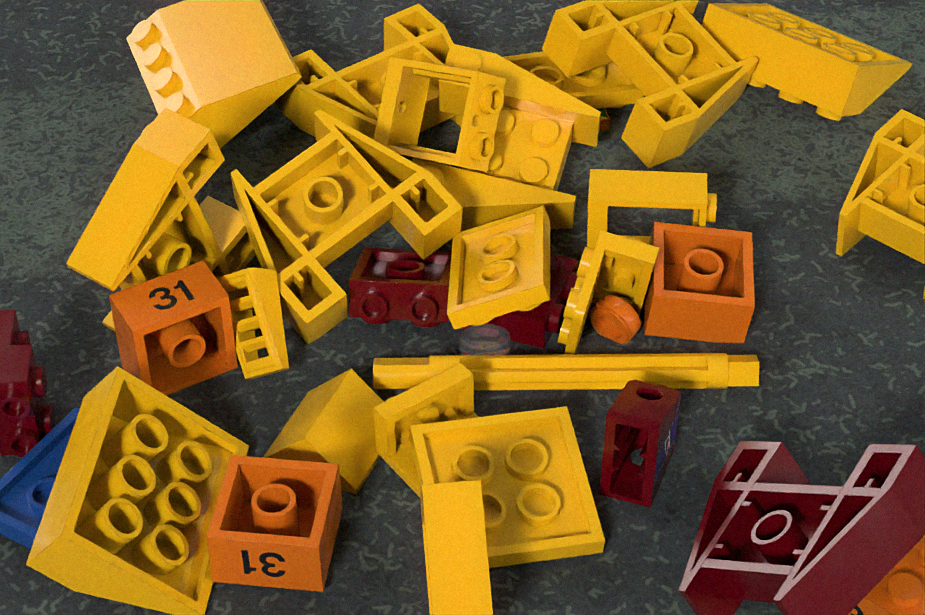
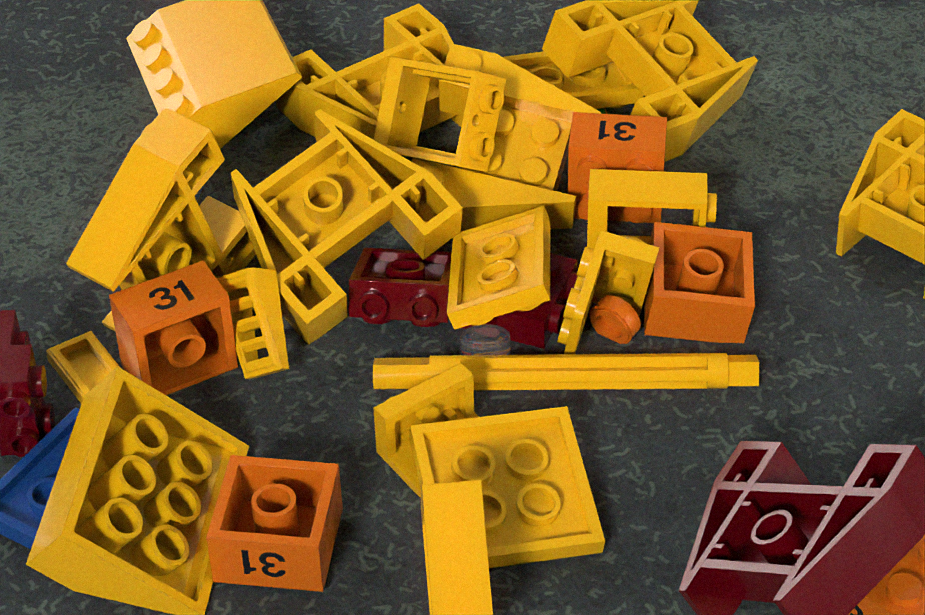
yellow slope [263,368,384,494] -> none
dark red torso [599,380,681,508] -> none
yellow slope [702,3,912,121] -> none
none -> yellow tile [46,331,121,404]
none -> orange brick [568,112,667,223]

